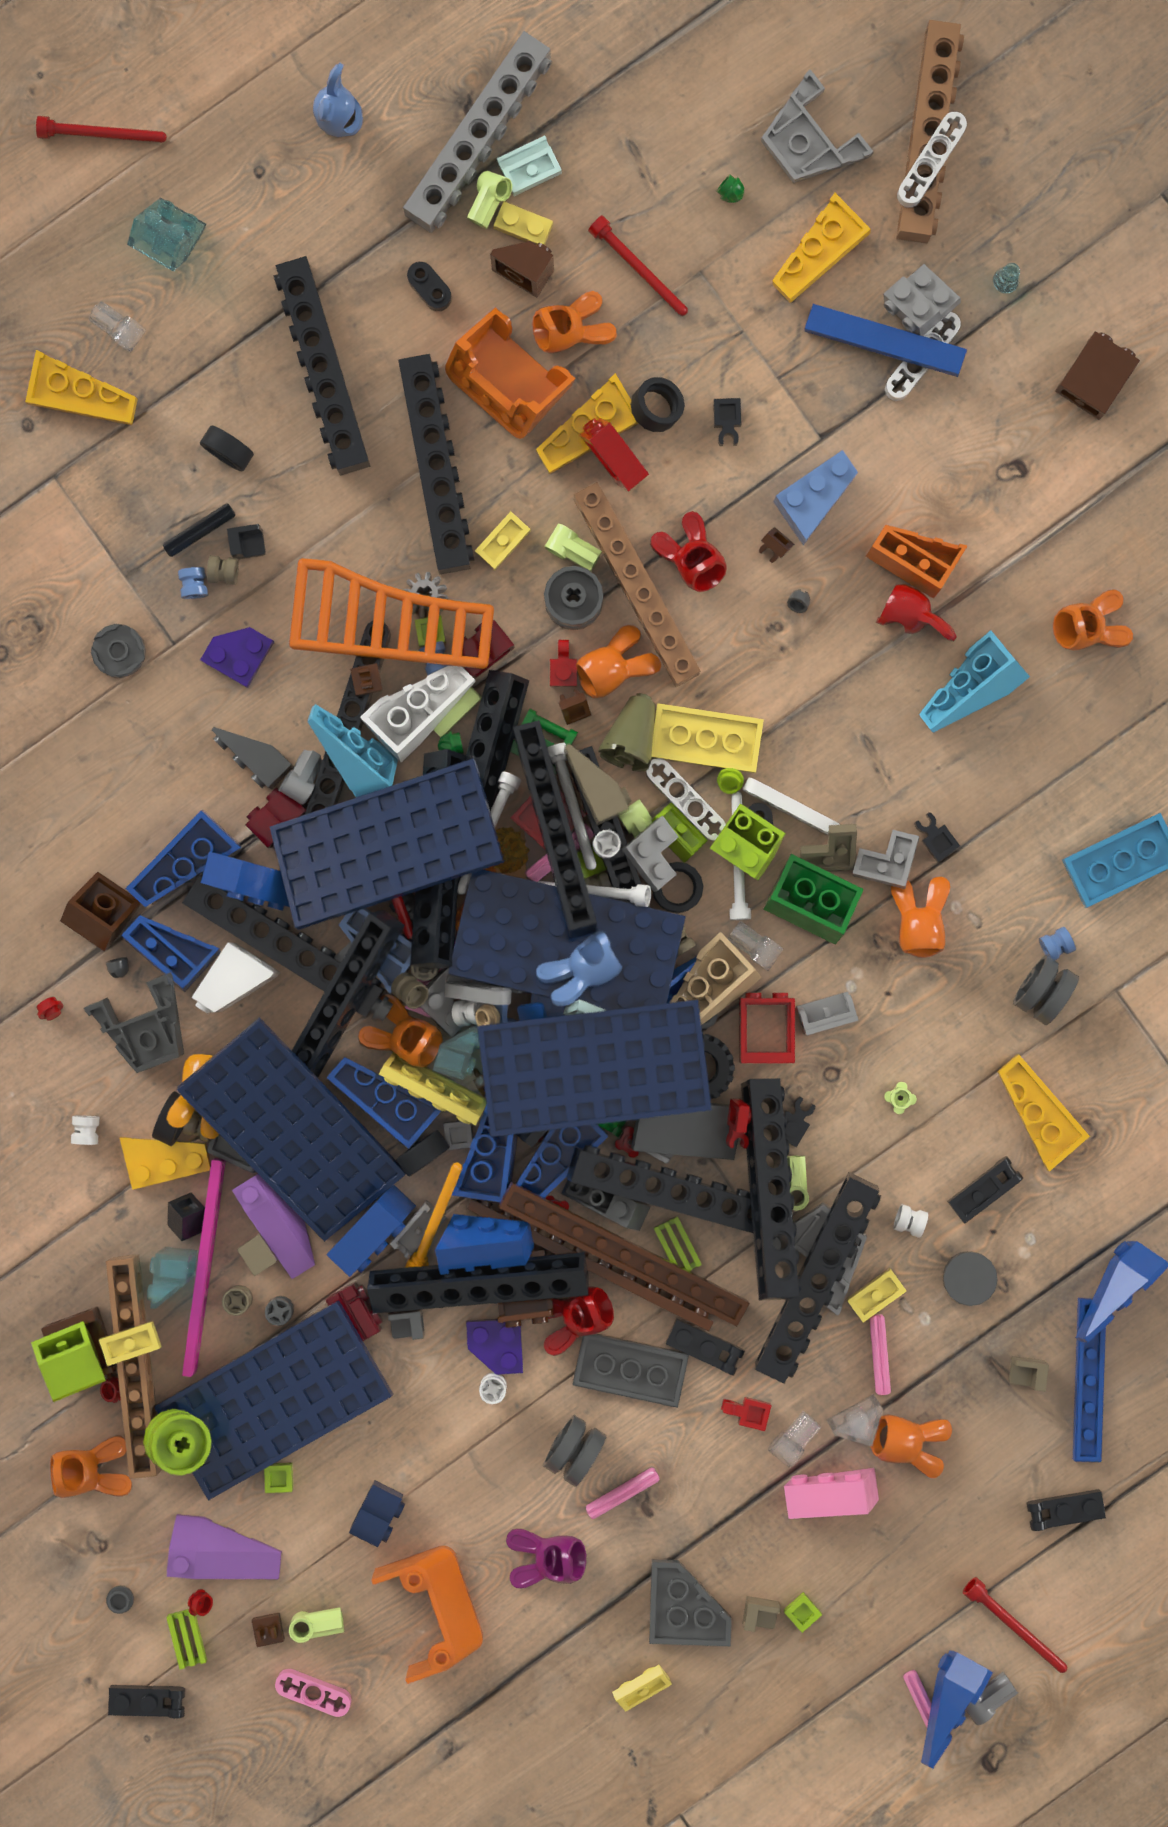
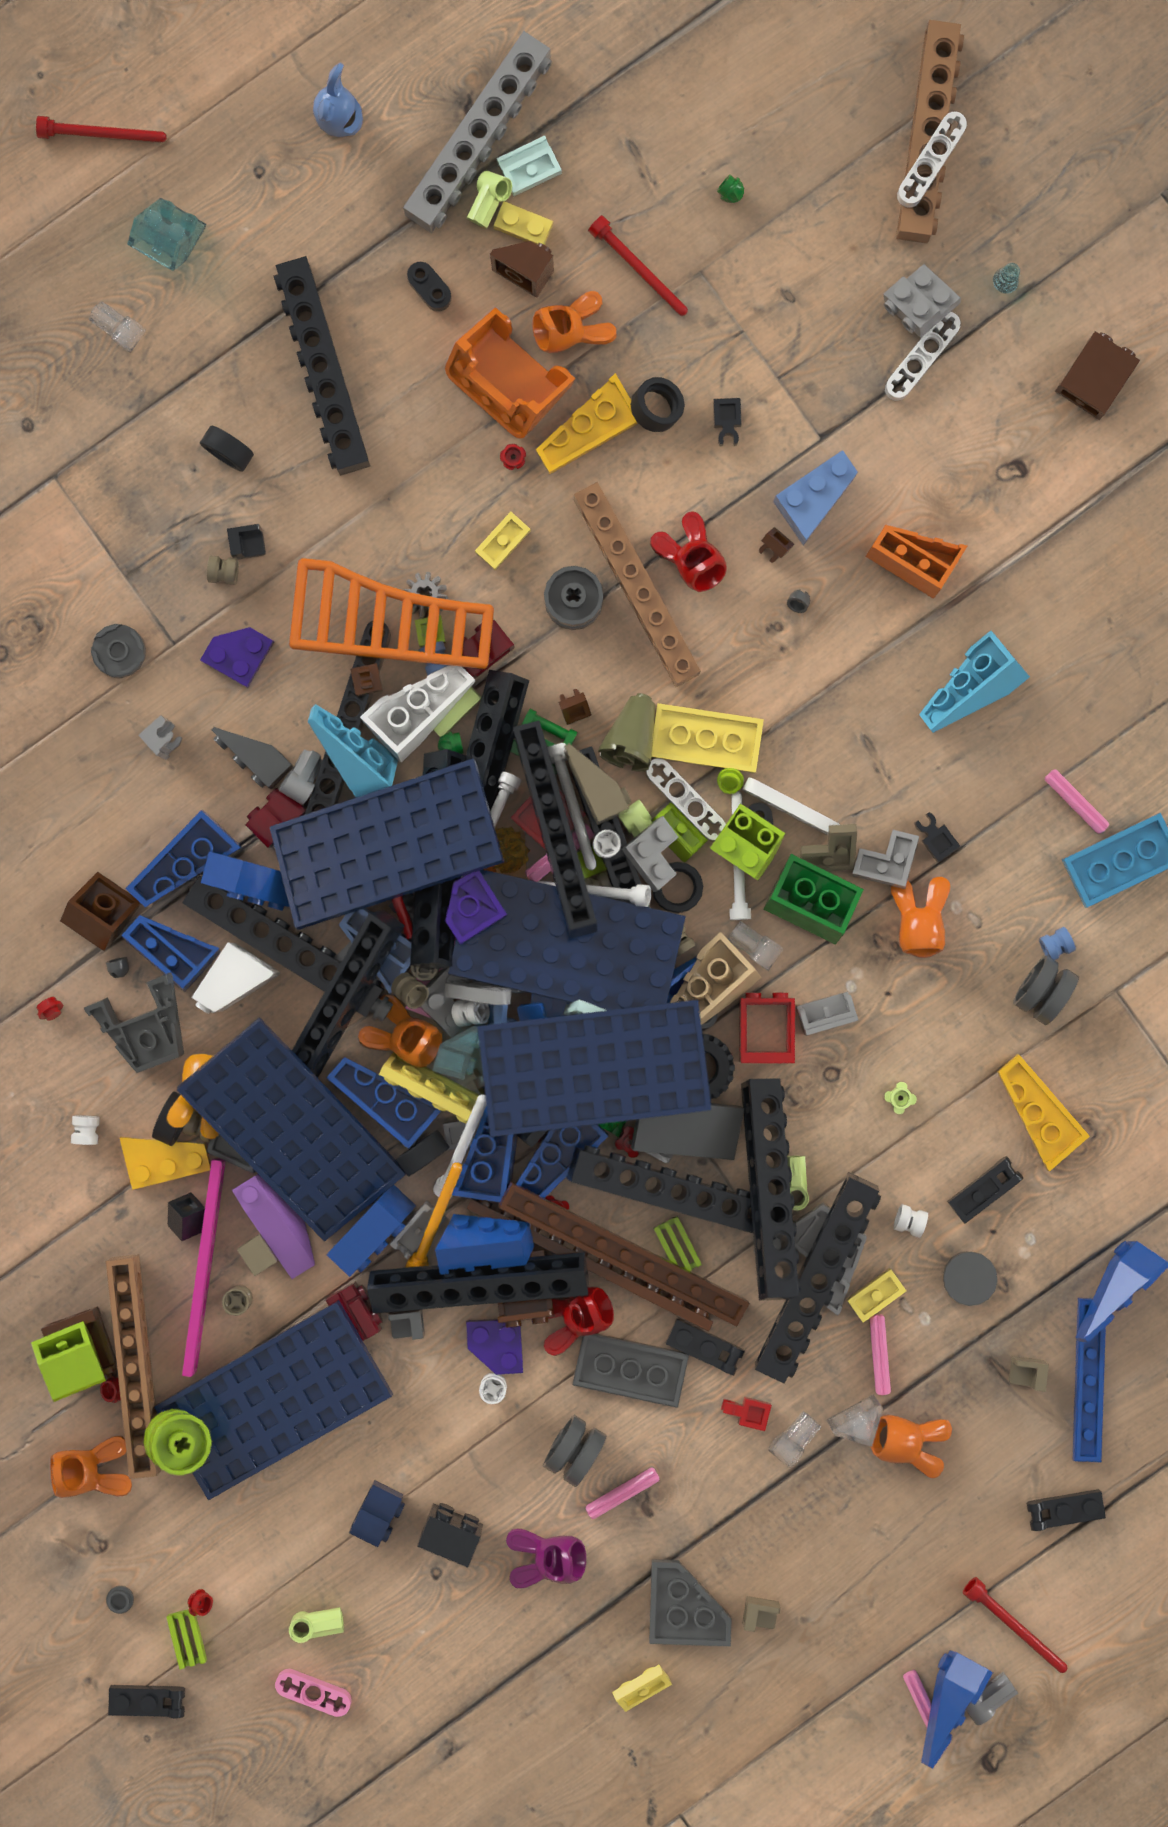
yellow wing [25,350,138,425] -> none
light yellow plate [99,1321,161,1366] -> none
clear light blue slope [147,1247,197,1309] -> none
black axle [163,503,235,557] -> none
medium lavender wedge [166,1514,282,1579] -> none
medium blue wheel [178,567,208,599] -> none
reddish brown tile [252,1613,285,1647] -> none
lime tile [264,1463,293,1493] -> none
dark grey wheel [265,1296,294,1326] -> none
orange windscreen [371,1546,483,1684] -> none
black brick [398,354,475,575] -> none
tan plate [475,1004,500,1026] -> none
medium blue piece [536,930,622,1006] -> none
yellowish green piece [544,523,602,571] -> none
red plate [550,640,577,687] -> none
dark grey slope [561,1180,651,1231] -> none
orange piece [576,625,661,698] -> none
red window [580,418,649,492] -> none
red plate [726,1098,751,1149] -> none
light grey wing [761,69,873,183] -> none
yellow wing [772,193,871,303] -> none
lime tile [783,1592,822,1633] -> none
bright pink wedge [784,1468,879,1519] -> none
black plate [785,1097,815,1148] -> none
blue tile [805,304,967,377] -> none
red piece [876,584,957,642] -> none
orange piece [1053,589,1133,651] -> none
none -> light grey hinge [139,715,182,760]
none -> black brick [417,1503,483,1568]
none -> white piece [433,1095,487,1199]
none -> dark purple plate [445,871,507,945]
none -> red plate [500,444,526,470]
none -> bright pink axle [1045,769,1109,834]

